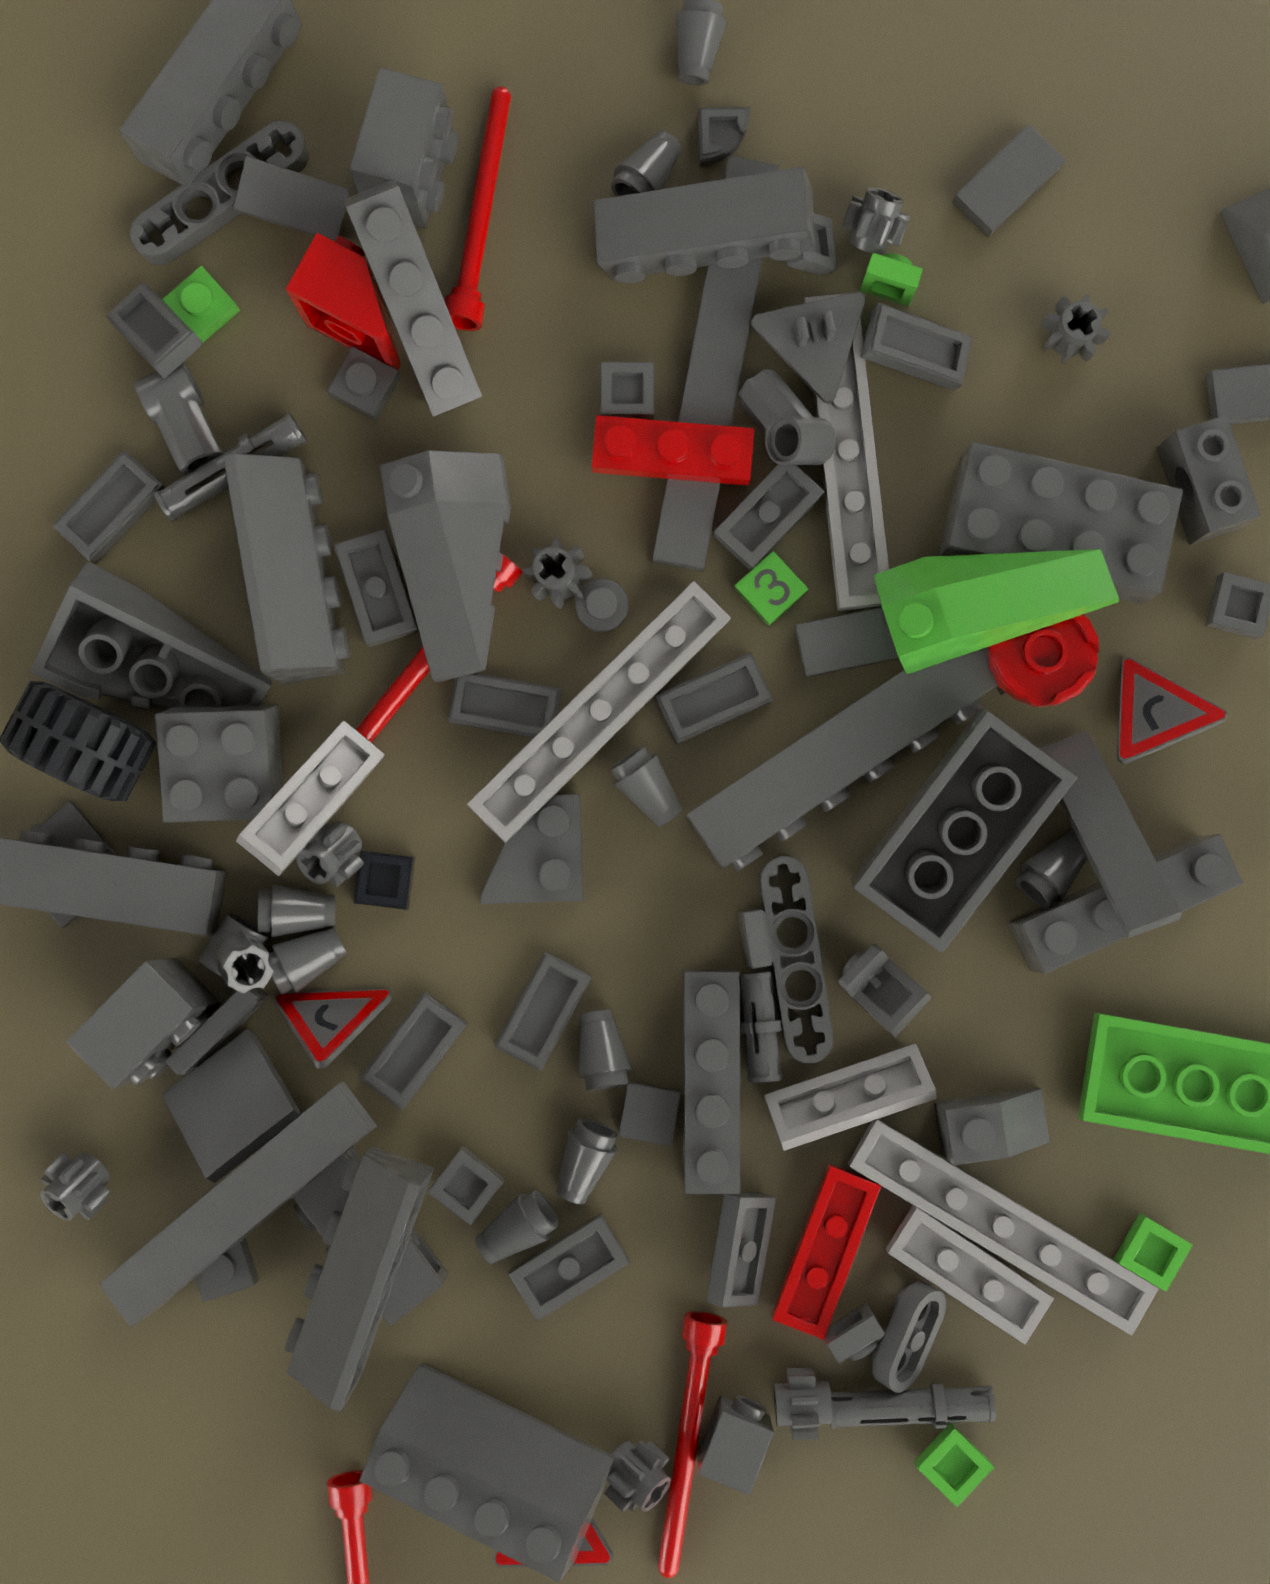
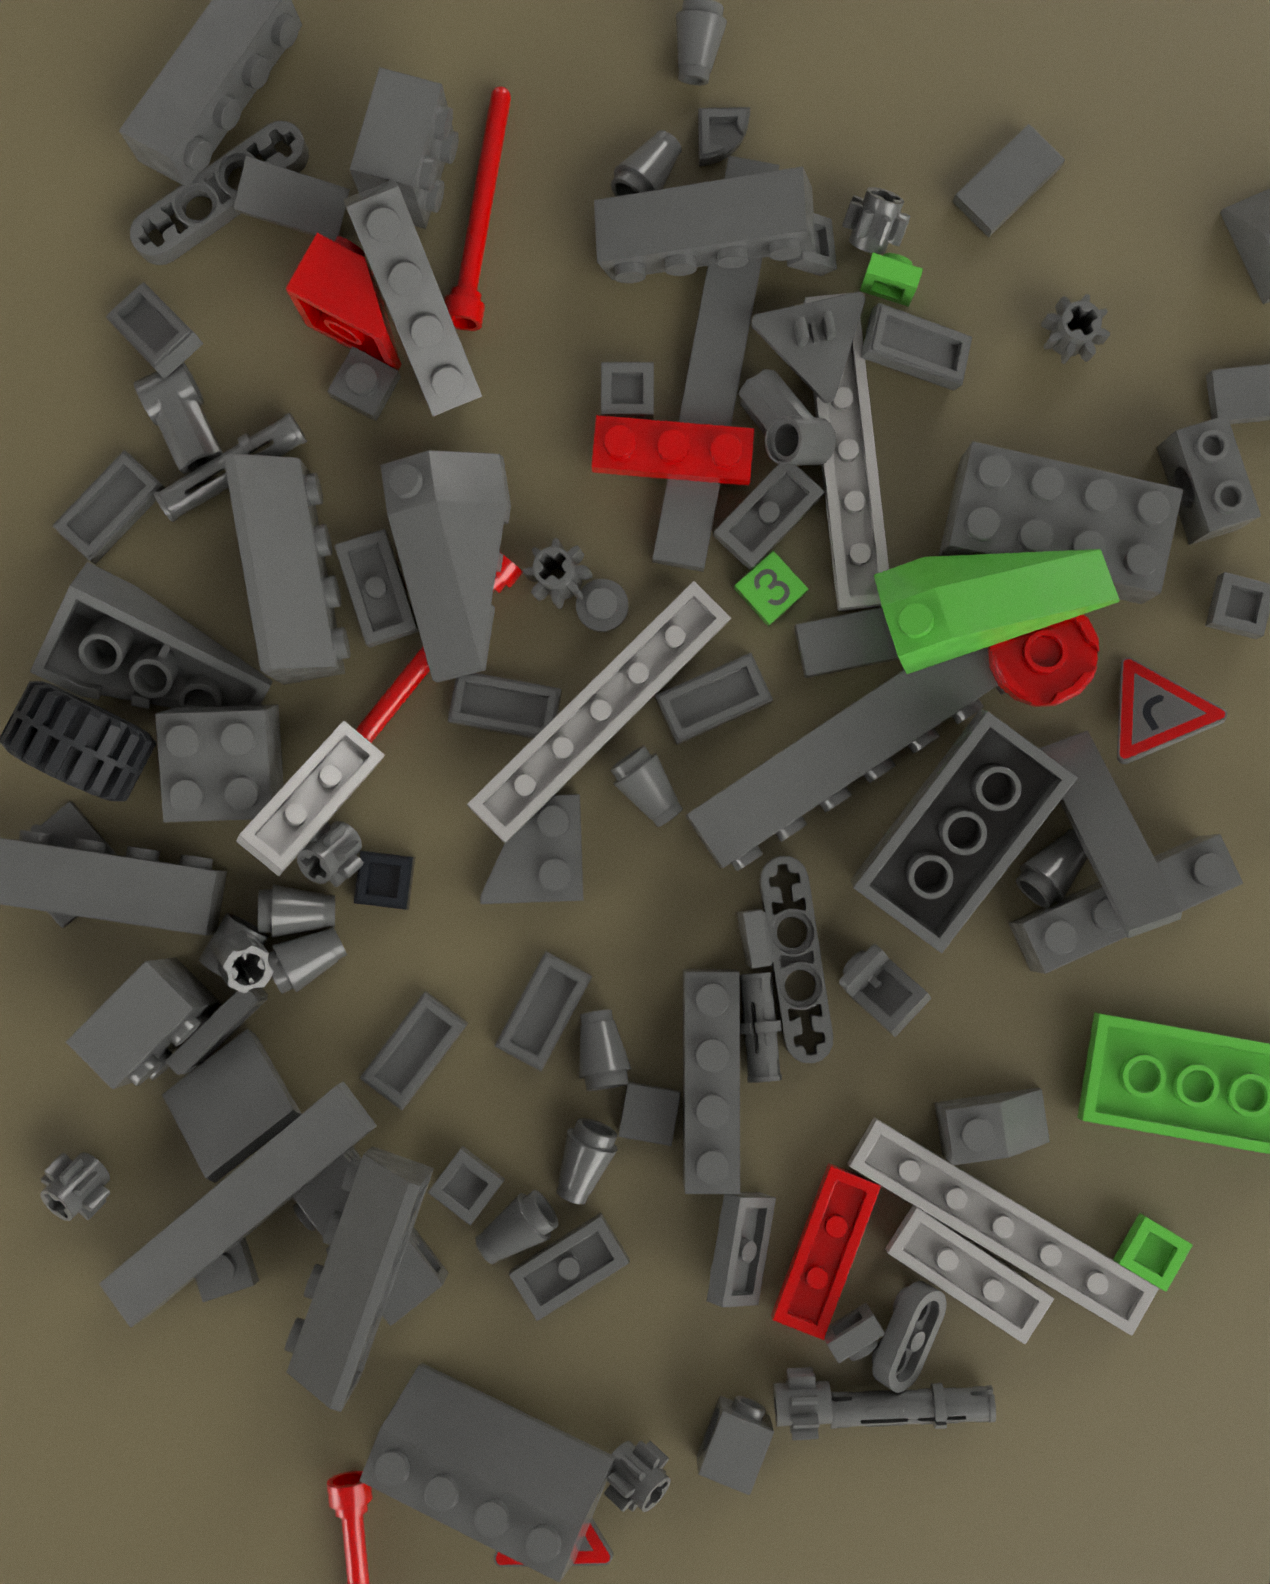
bright green plate [162,265,240,343] -> none
piece [274,989,392,1068] -> none
red piece [658,1311,728,1578] -> none
light grey plate [764,1043,937,1151] -> none
bright green plate [914,1423,995,1507] -> none

